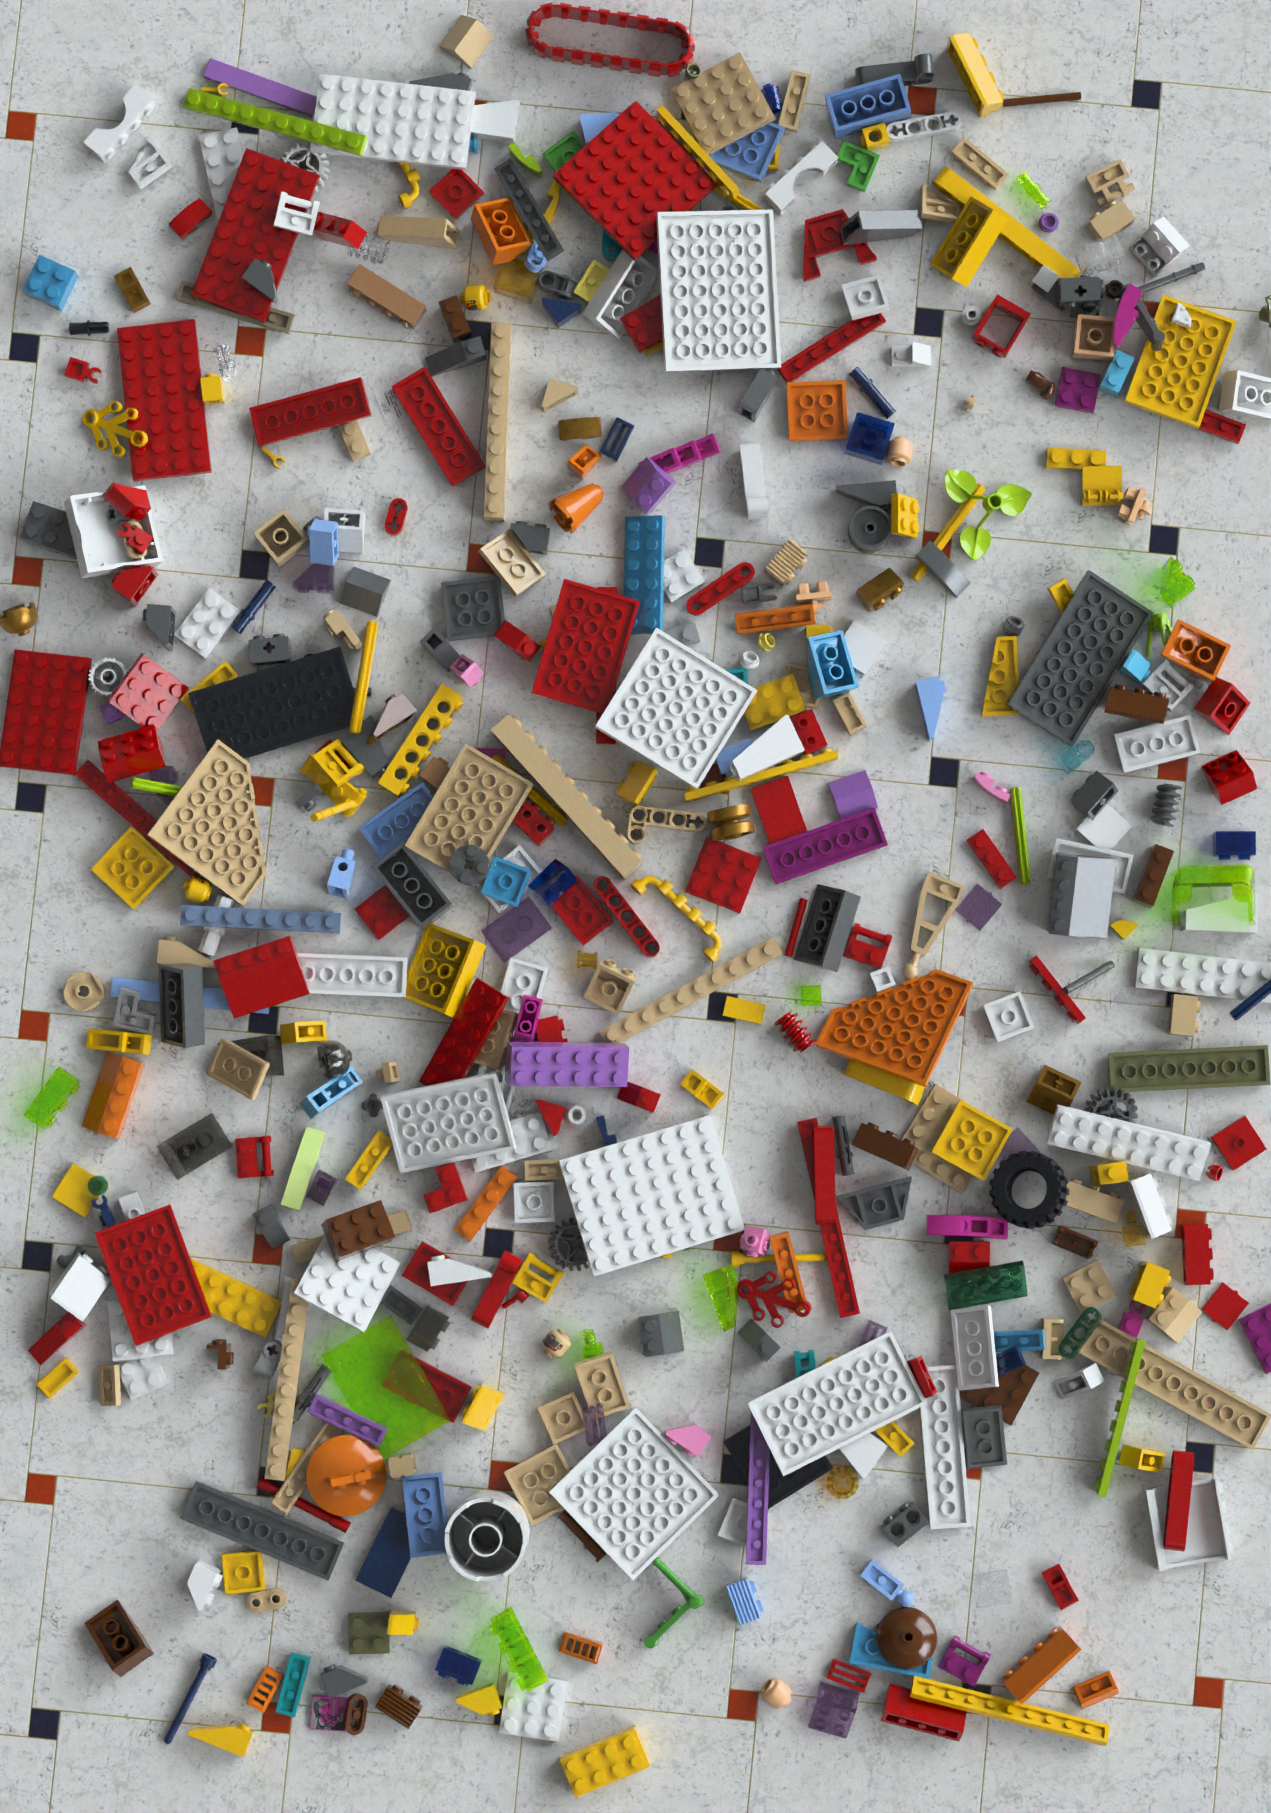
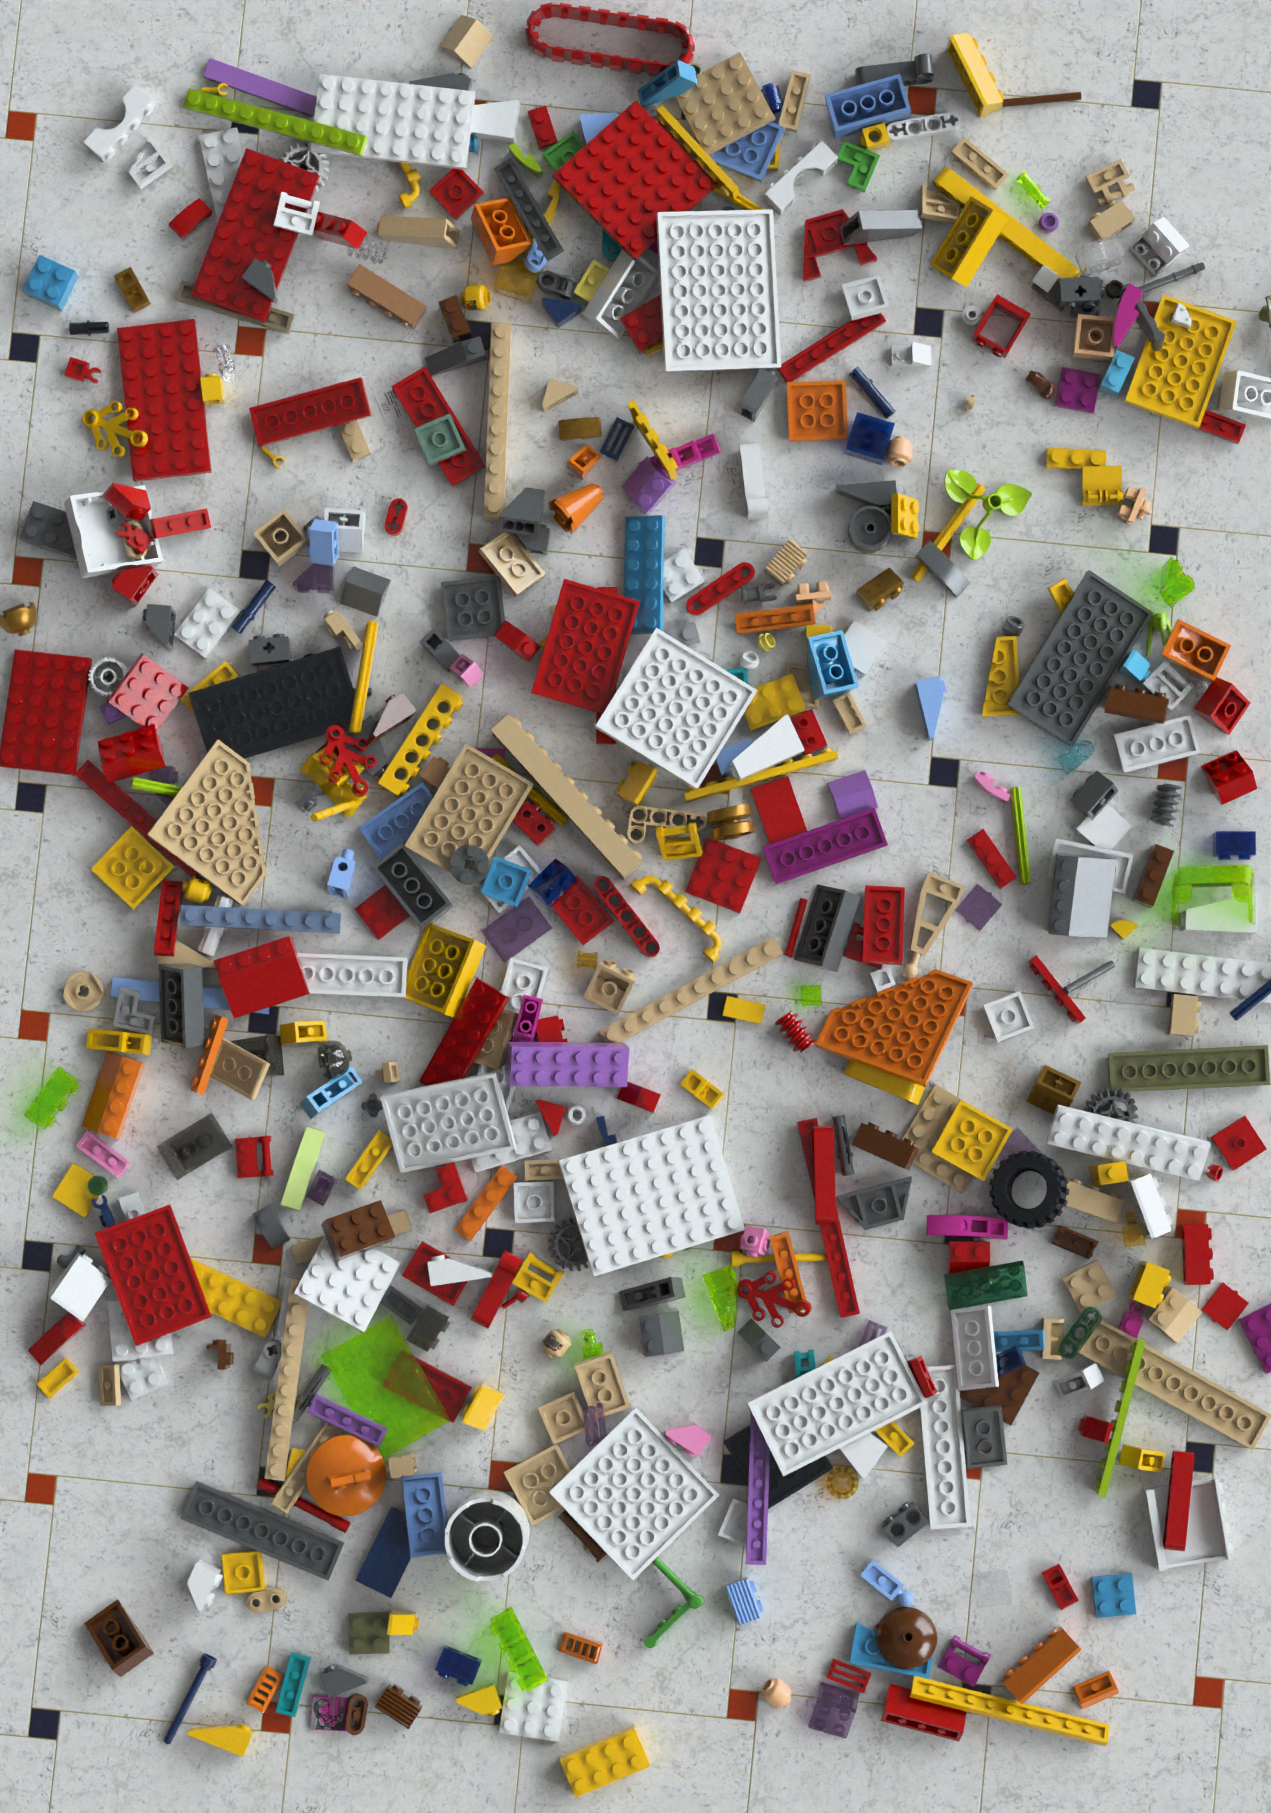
none -> bright pink hinge [76,1130,130,1178]
none -> red plate [150,508,211,539]
none -> red plate [154,880,183,957]
none -> orange plate [190,1015,229,1095]
none -> red plant [320,725,377,797]
none -> sand green plate [414,414,466,466]
none -> dark grey slope [498,487,545,536]
none -> red plate [528,105,557,150]
none -> dark grey slope [619,1277,686,1311]
none -> yellow wing [627,399,678,480]
none -> dark azure slope [638,60,697,107]
none -> yellow plate [656,823,703,861]
none -> red plate [862,885,905,965]
none -> red slope [1078,1415,1113,1443]
none -> dark azure plate [1091,1573,1136,1618]

